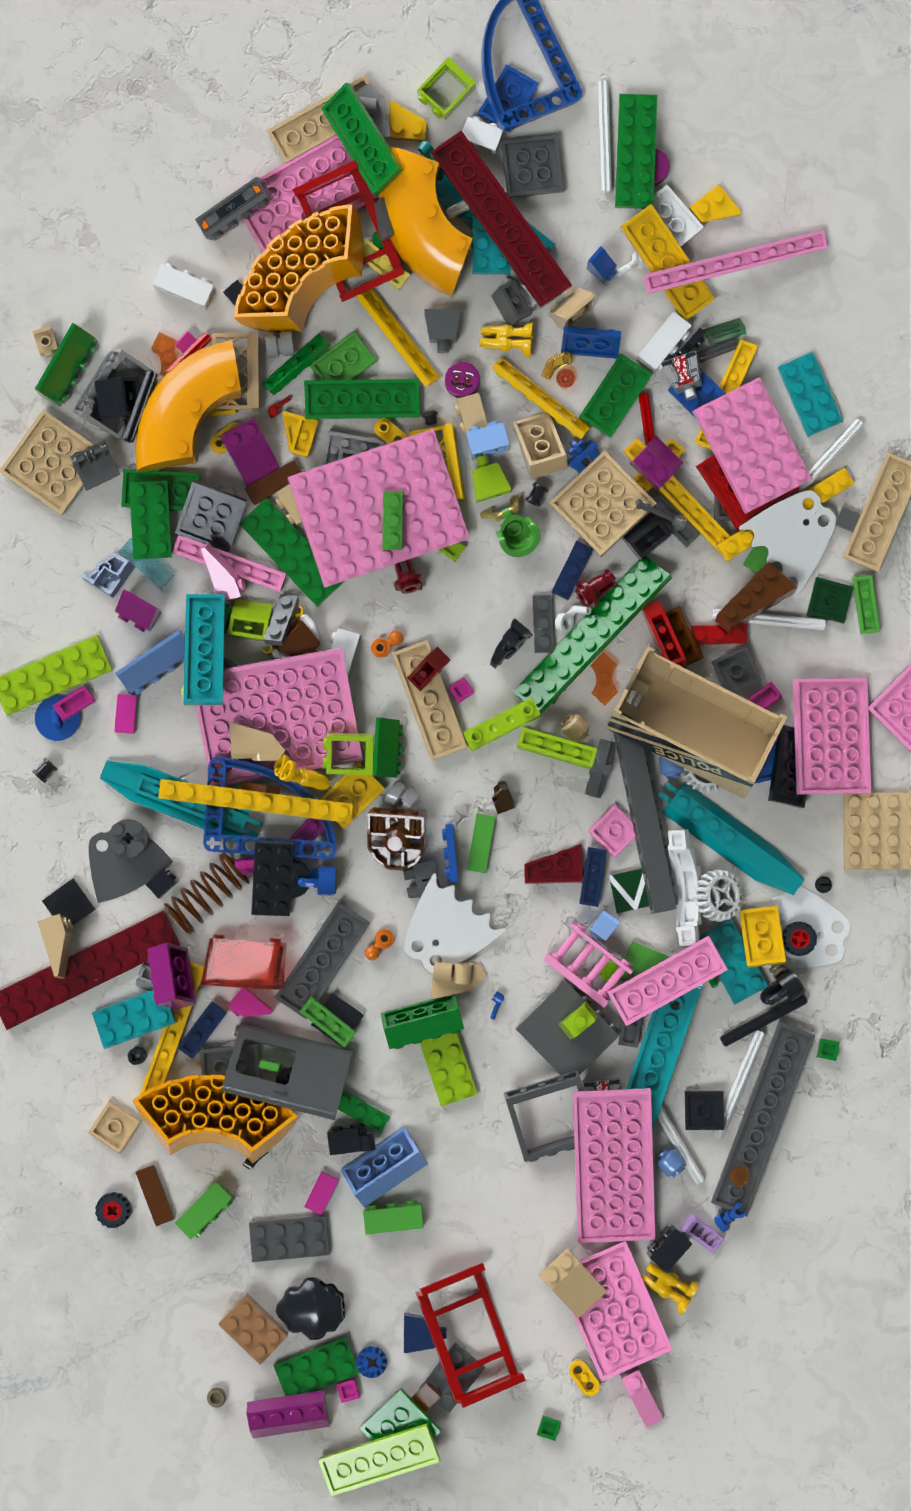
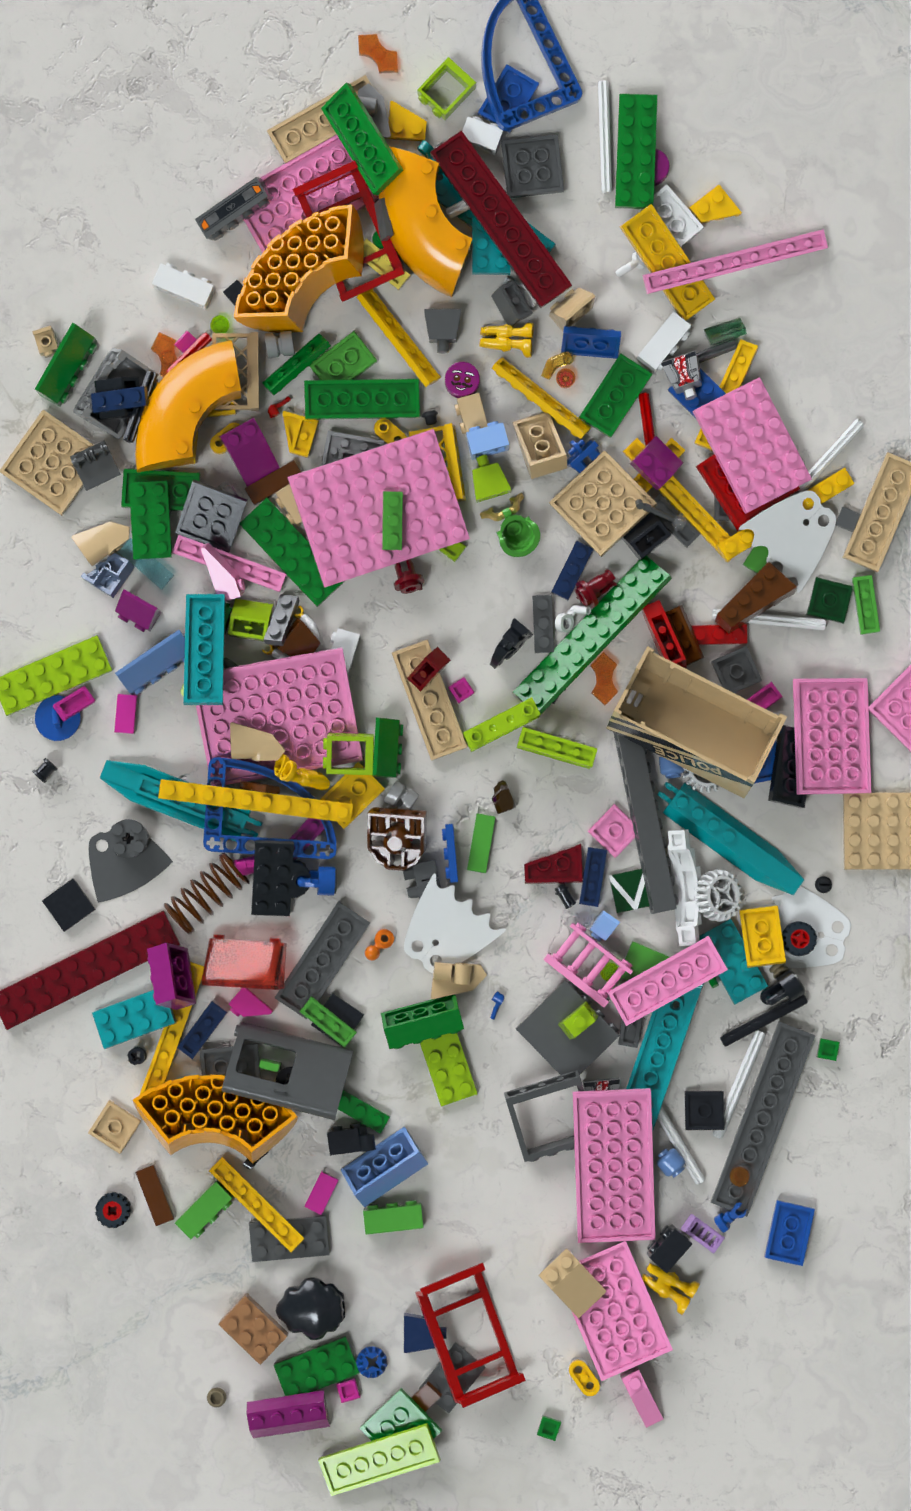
tan slope [37,914,73,979] -> none
light grey slope [136,964,153,991] -> none
black brick [146,869,177,899] -> none
orange plate [371,630,404,658] -> none
black bush [525,483,548,507] -> none
tan head [561,714,589,742] -> none
dark grey piece [585,739,616,799] -> none
blue slope [586,246,617,284] -> none
black plate [678,328,706,356] -> none
teal plate [777,352,843,437] -> none
none -> tan panel [71,522,130,566]
none -> dark blue plate [91,386,149,413]
none -> yellow plate [209,1157,305,1253]
none -> clear neon green plate [210,315,230,333]
none -> clear orange tile [358,34,398,73]
none -> black pin [555,884,576,909]
none -> blue plate [764,1200,815,1266]

